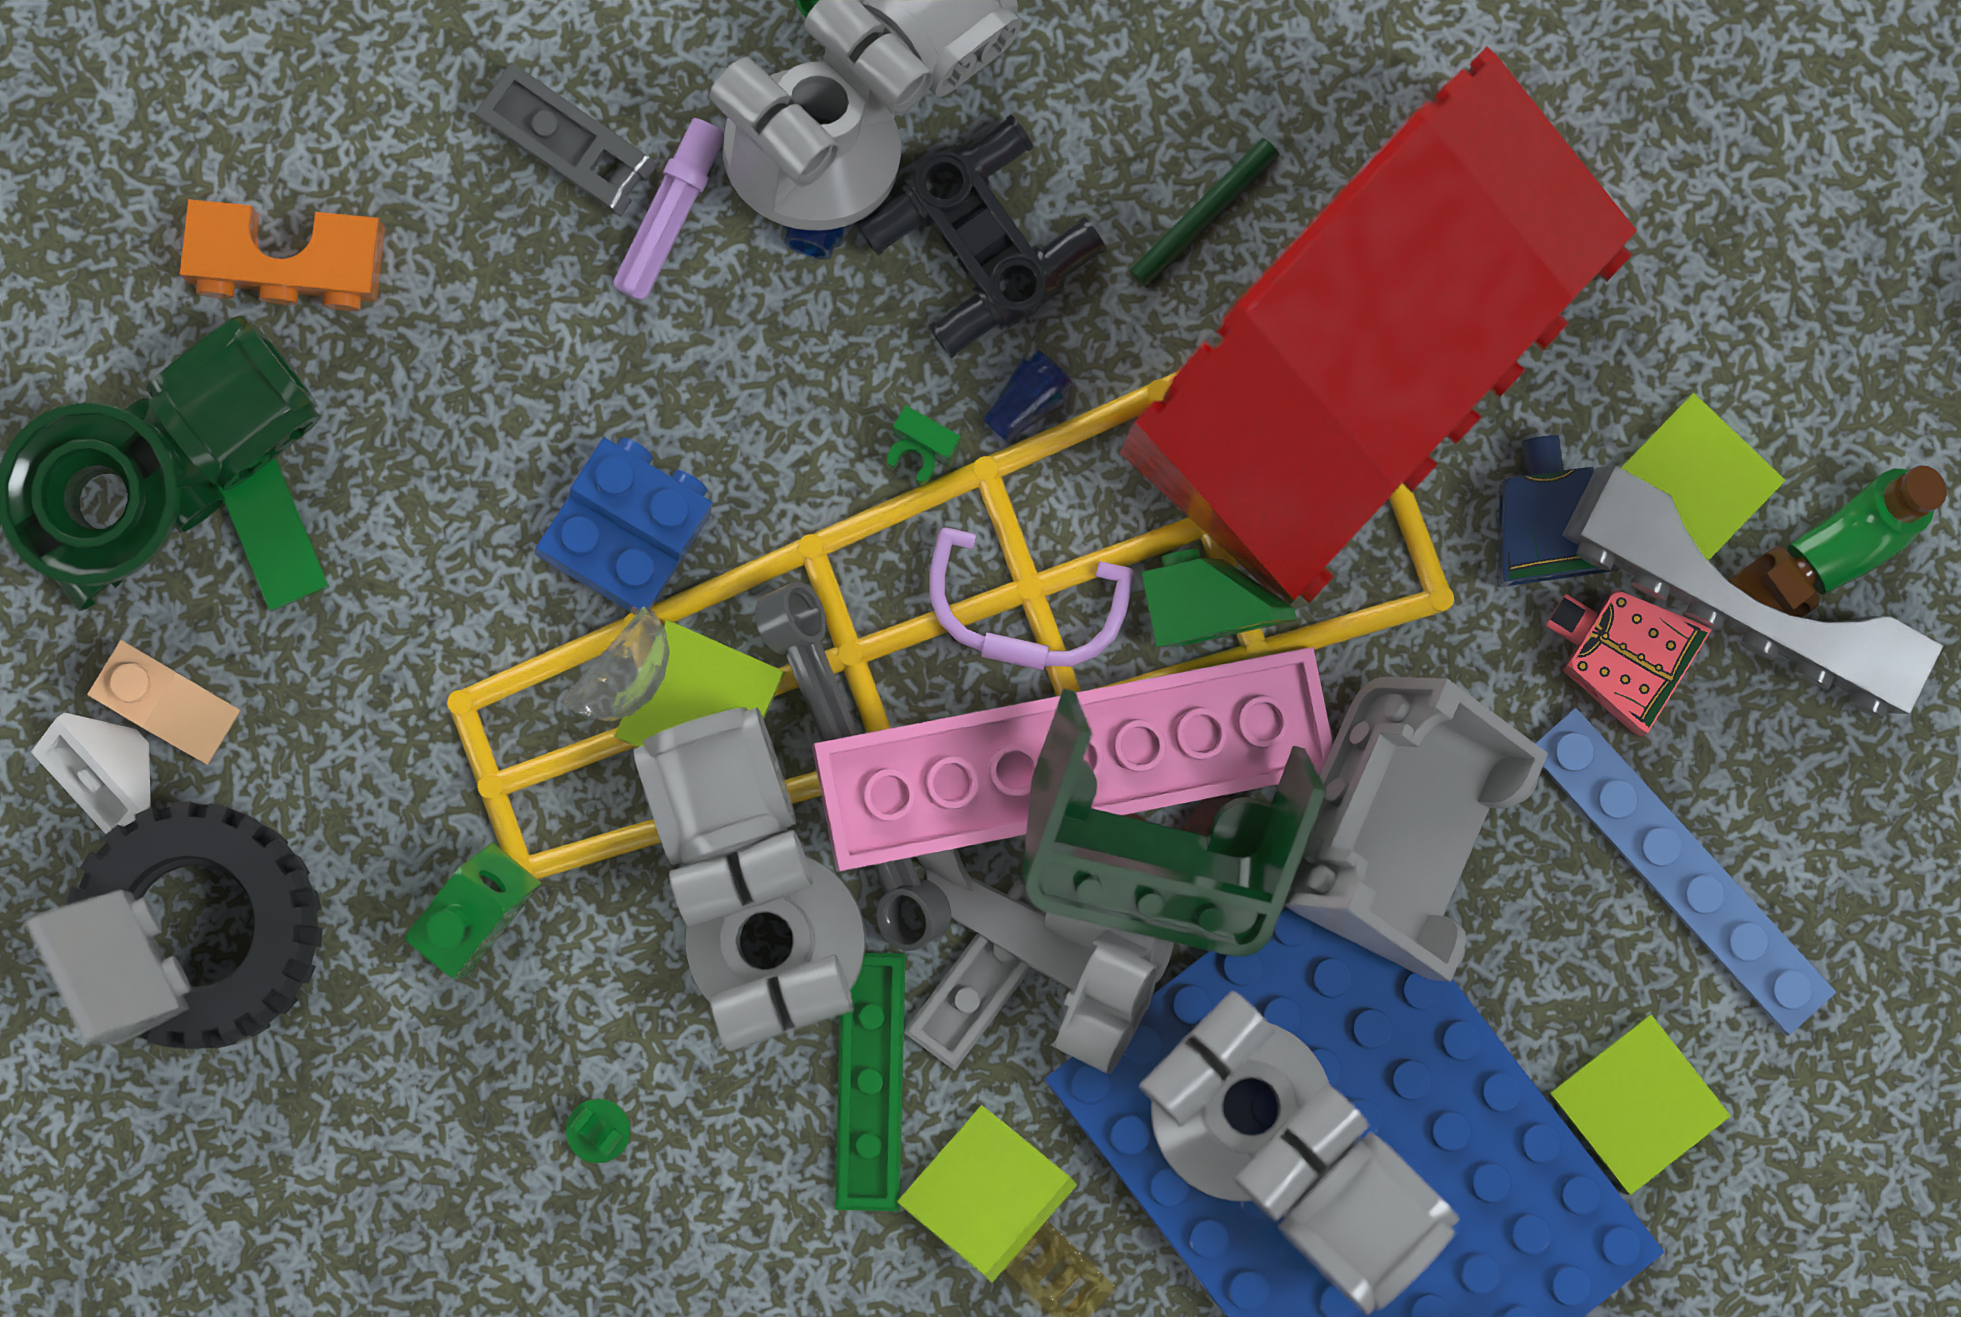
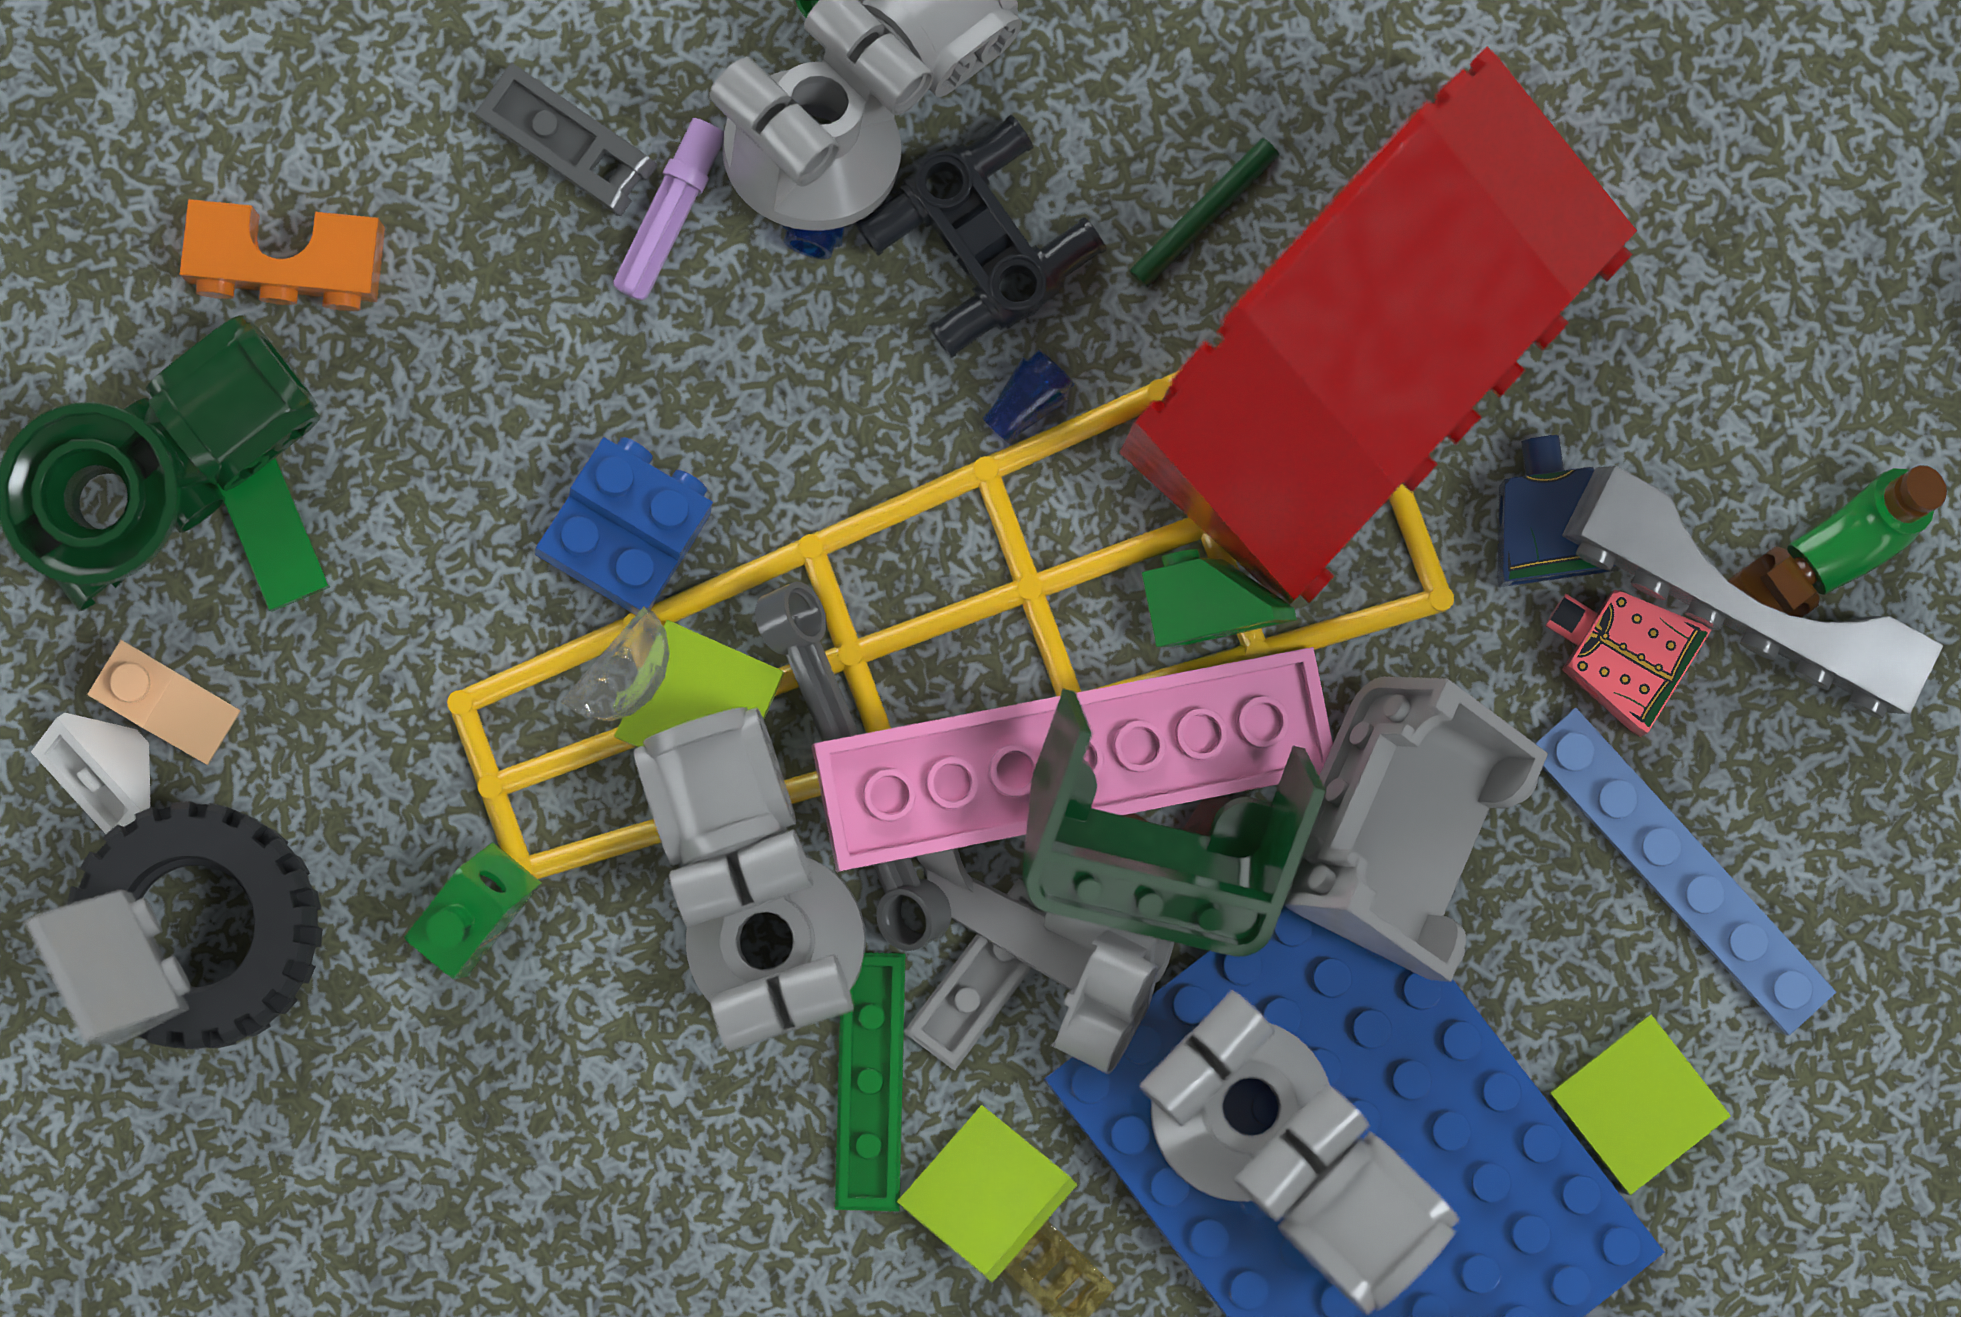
green plate [566,1099,631,1163] -> none
green tile [887,405,961,486] -> none
lavender piece [929,528,1134,671] -> none
lime tile [1621,393,1786,561] -> none

